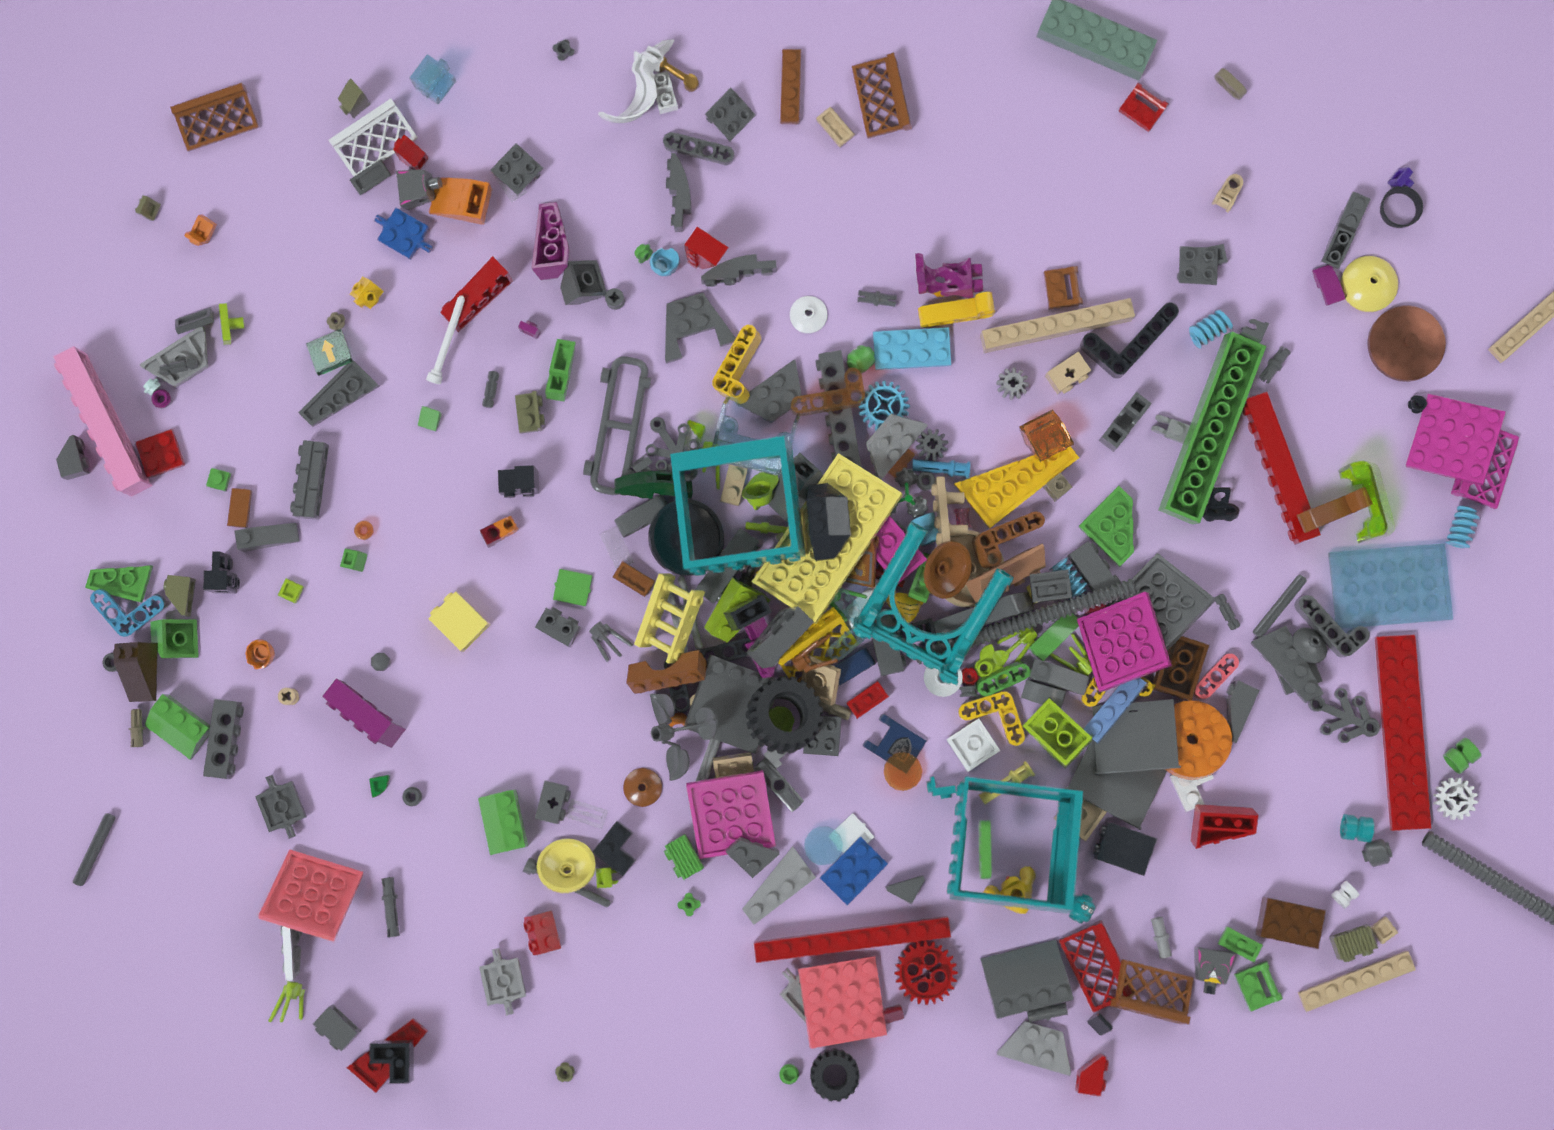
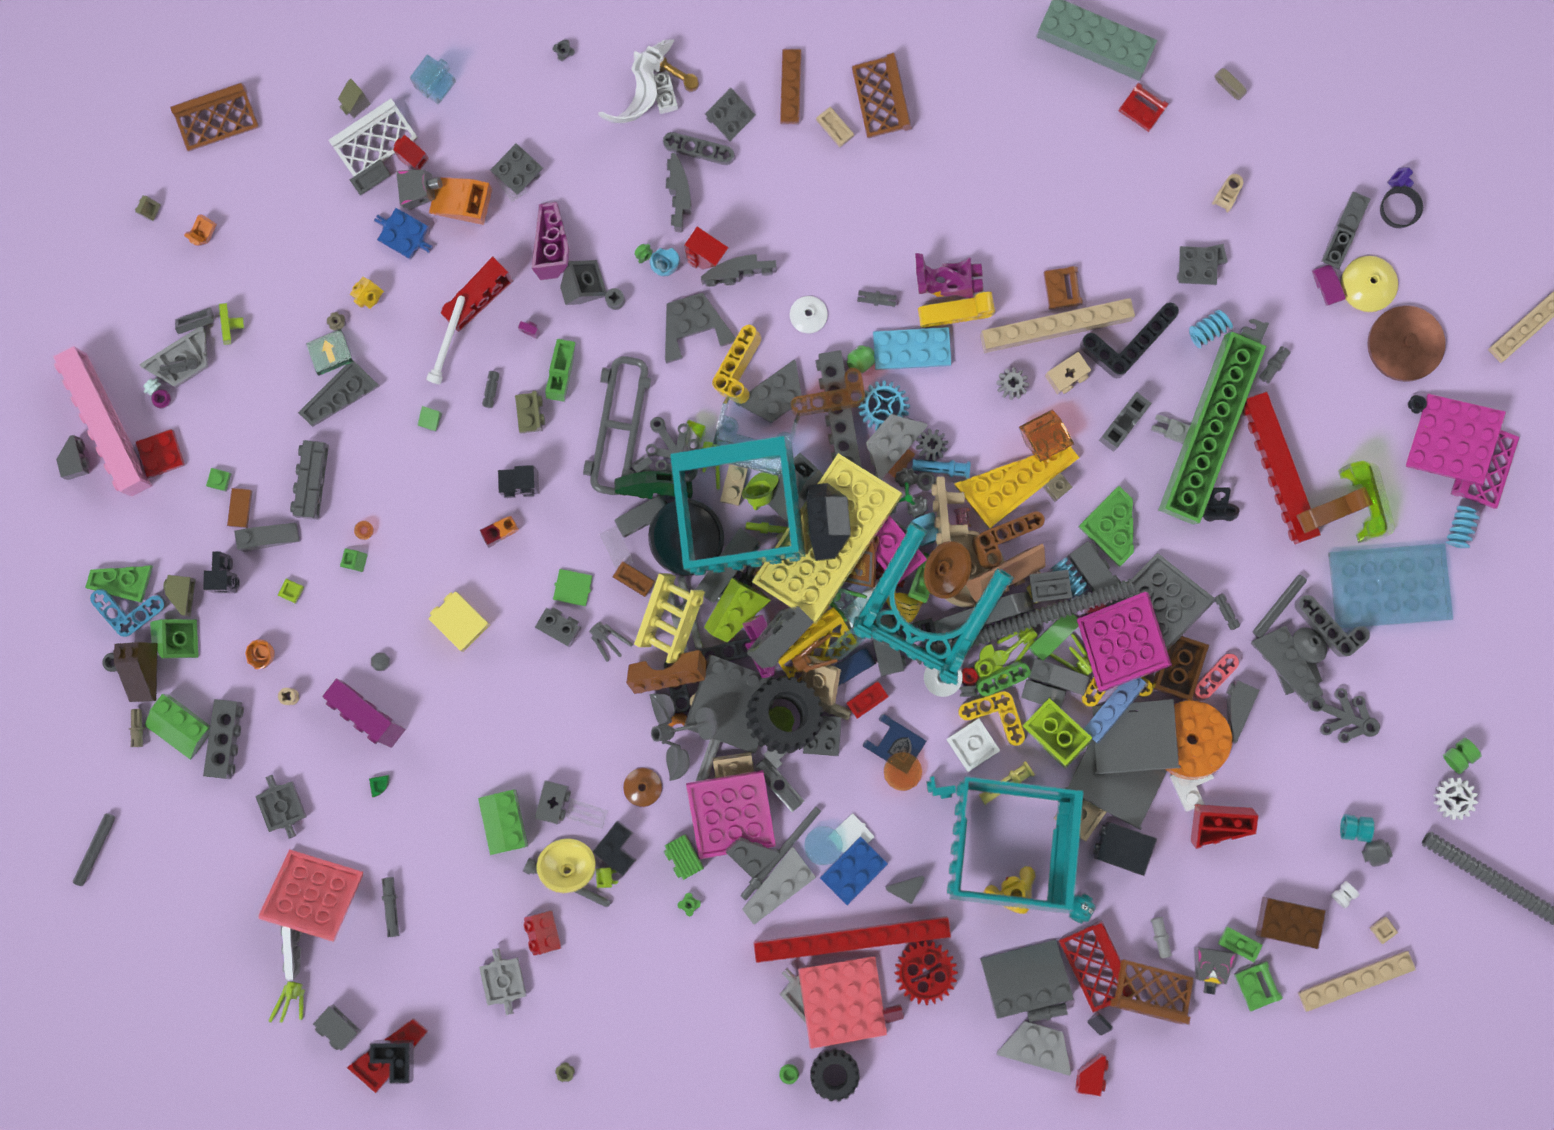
dark grey plate [402,787,422,806] -> none
black brick [723,595,772,630] -> none
bright green beam [979,820,991,879] -> none
olive brick [1329,924,1378,962] -> none
red plate [1375,635,1431,831] -> none
none -> dark grey bar [740,806,821,901]

